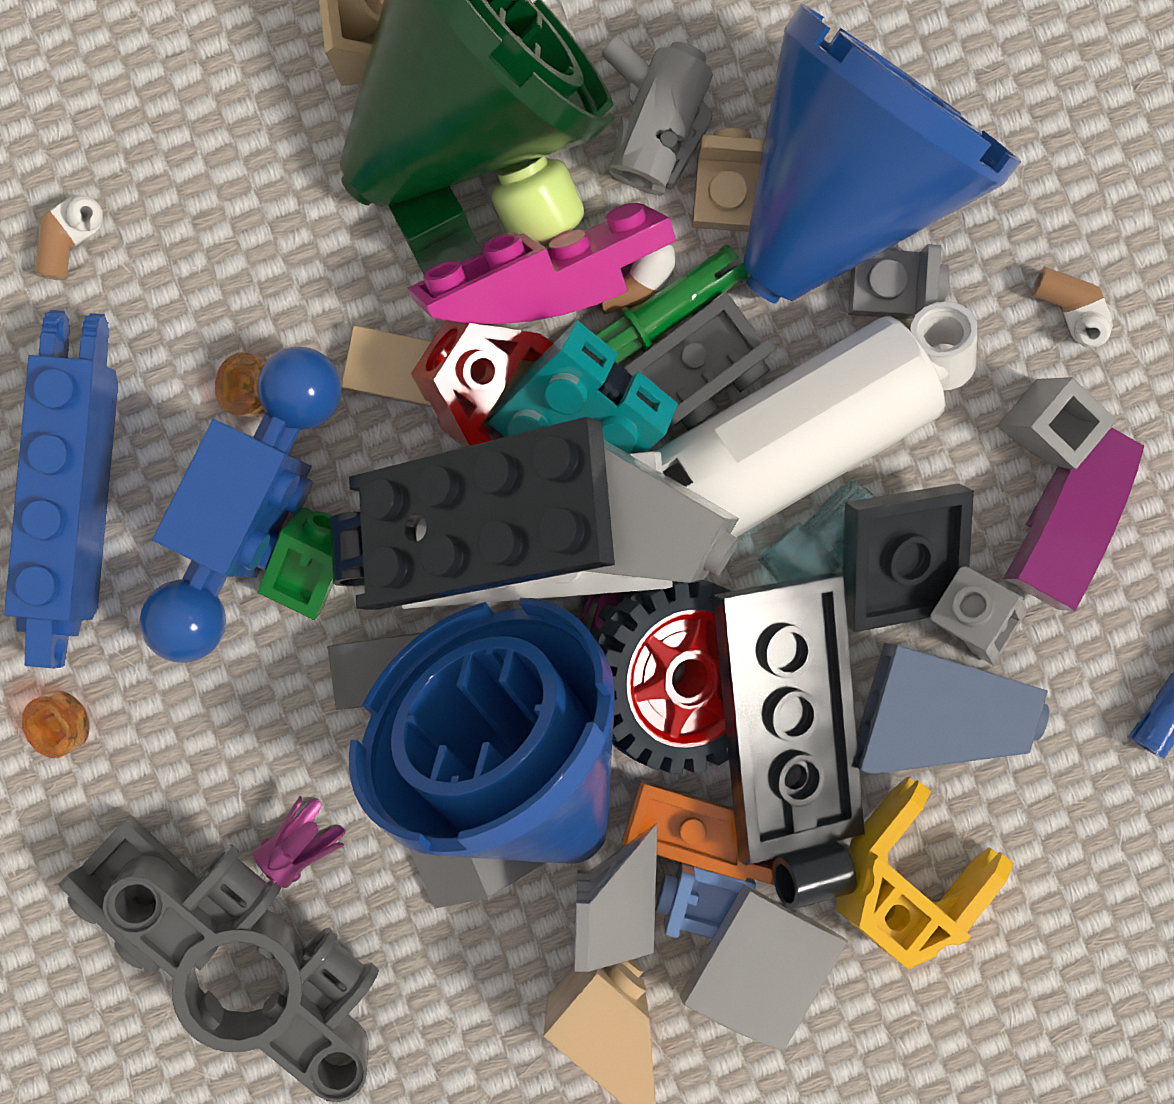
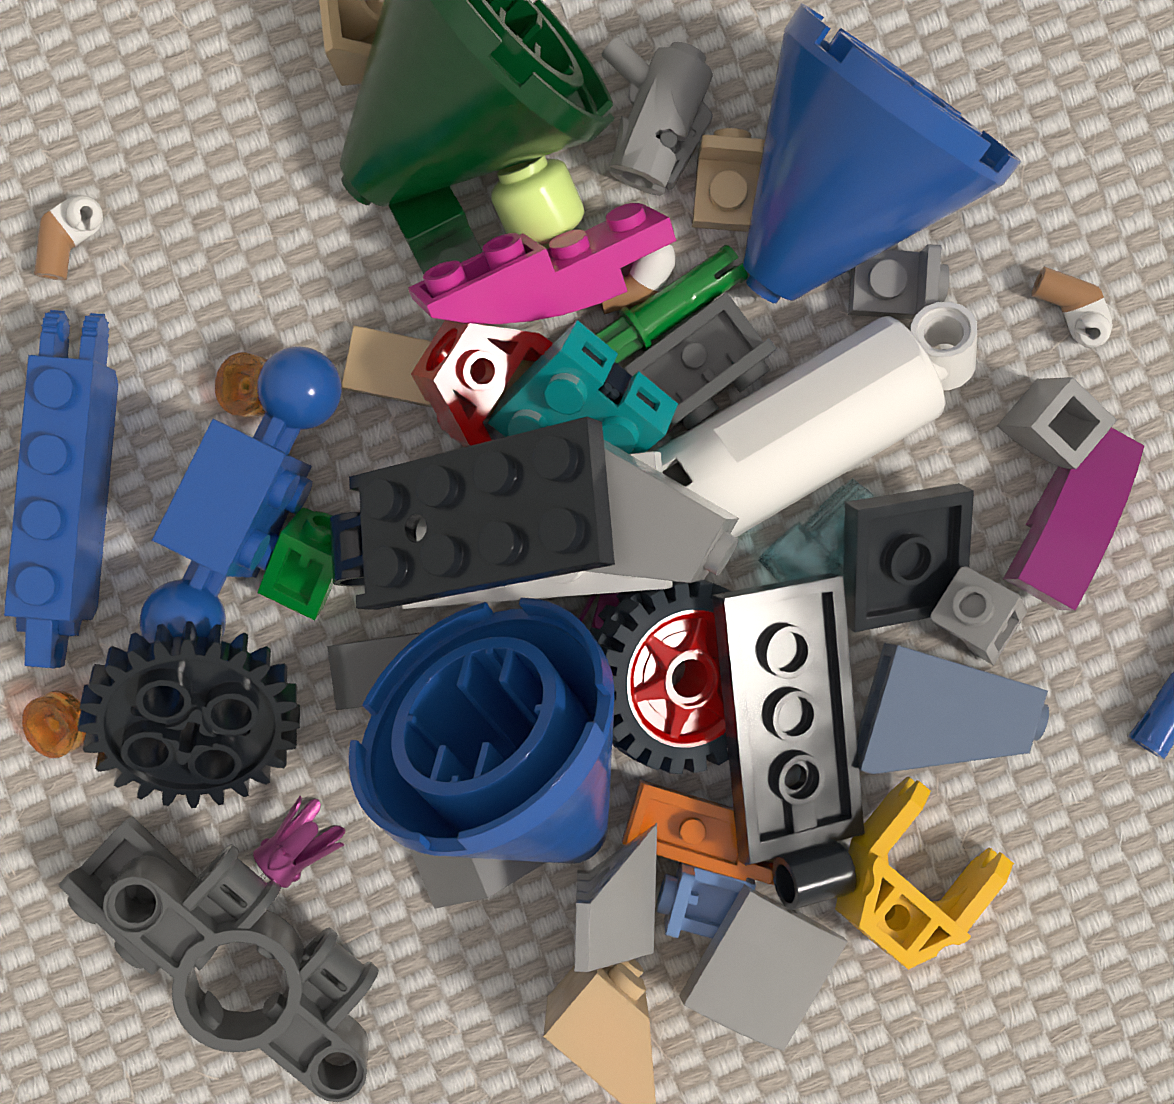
none -> black gear [77,621,300,808]

